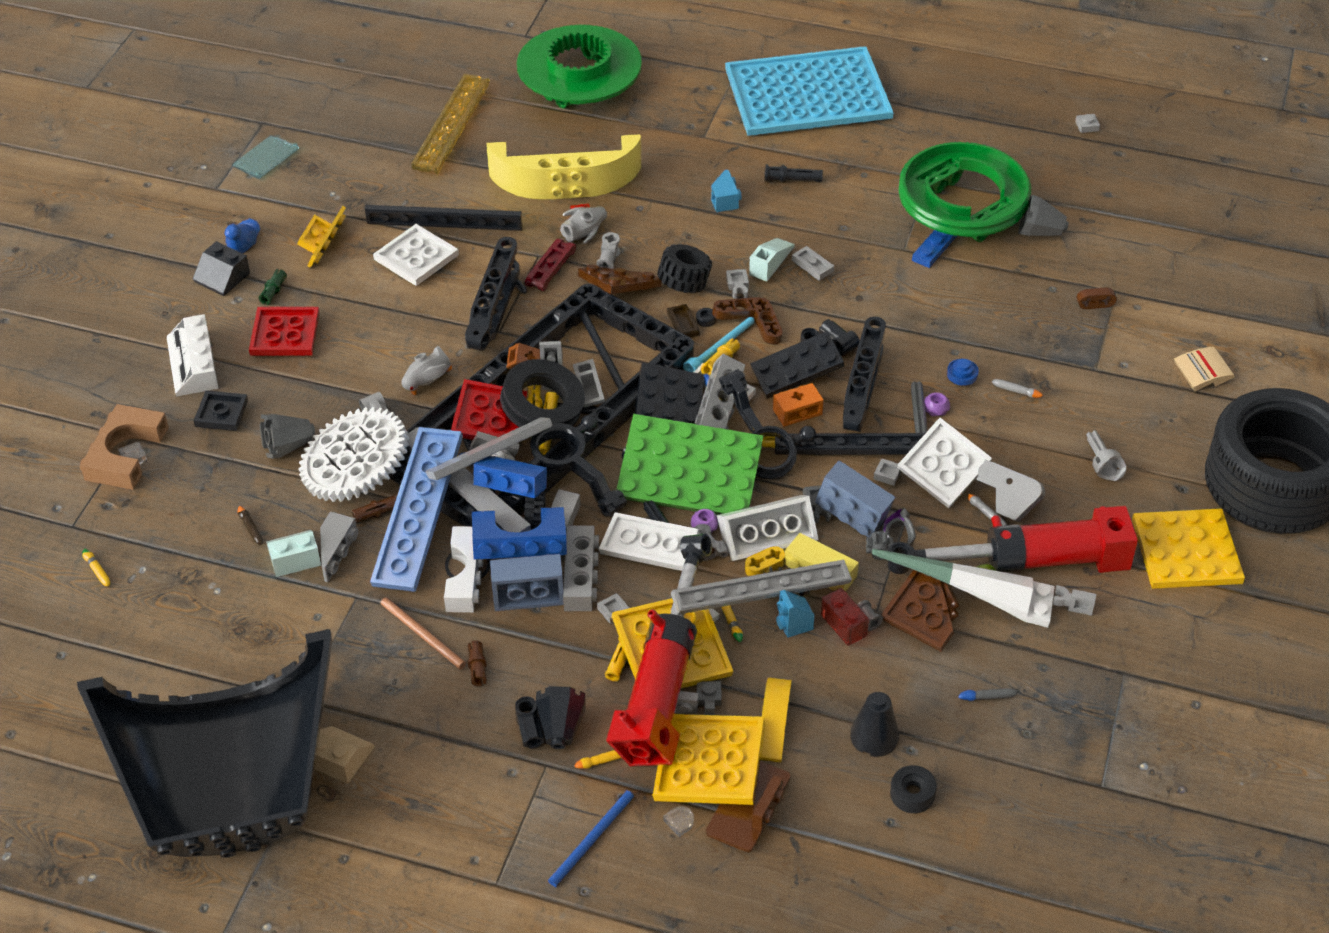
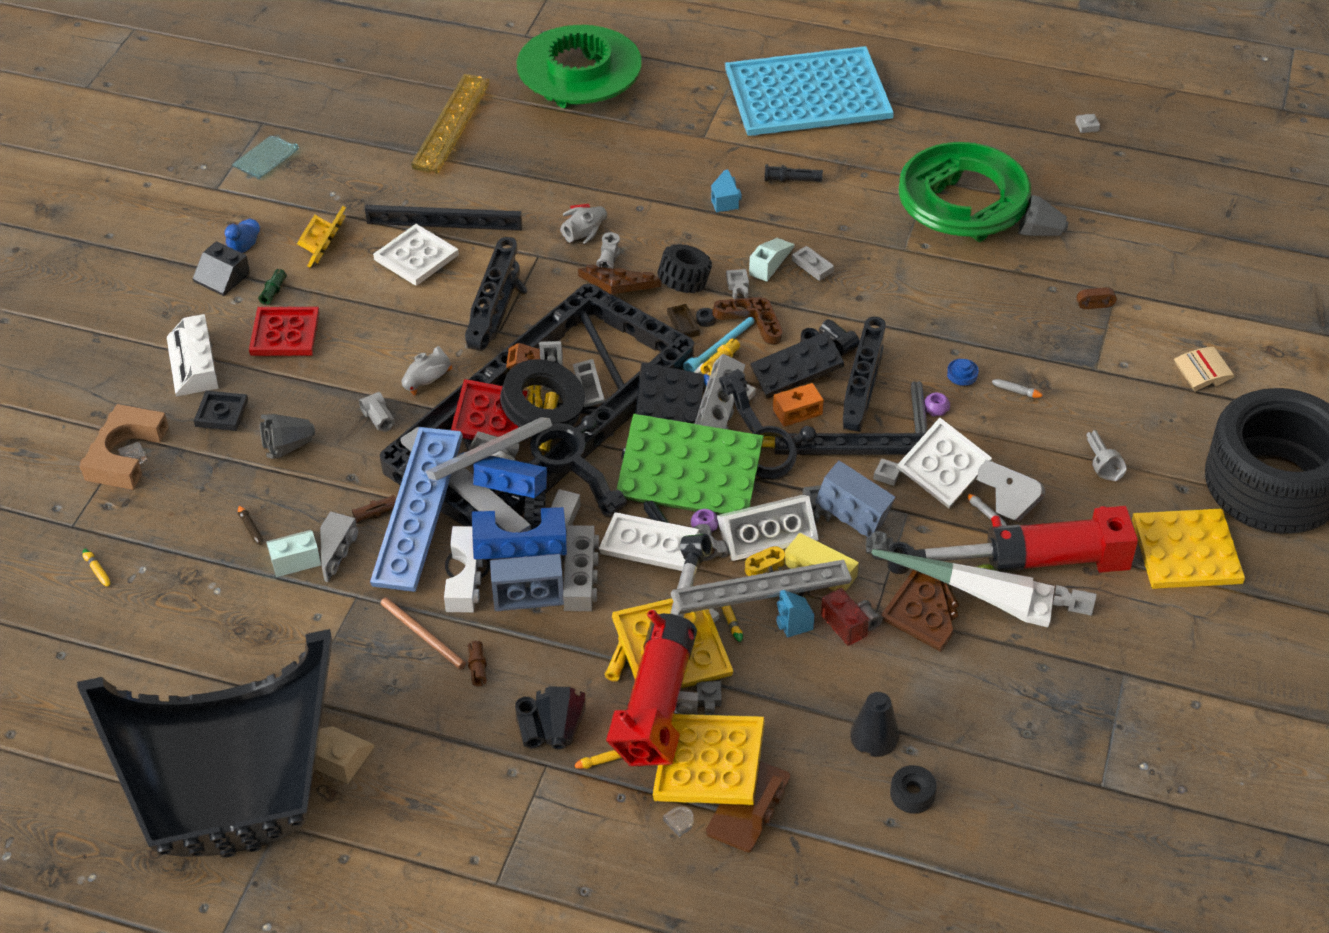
white gear [299,407,409,502] -> none
light yellow slope [487,134,641,199] -> none
dark red plate [525,238,577,292] -> none
blue piece [548,790,634,887] -> none
light grey plate [597,593,629,624] -> none
yellow slope [760,678,792,762] -> none
dark grey piece [882,508,916,546] -> none
blue plate [912,230,957,268] -> none
dark grey piece [959,688,1018,701] -> none

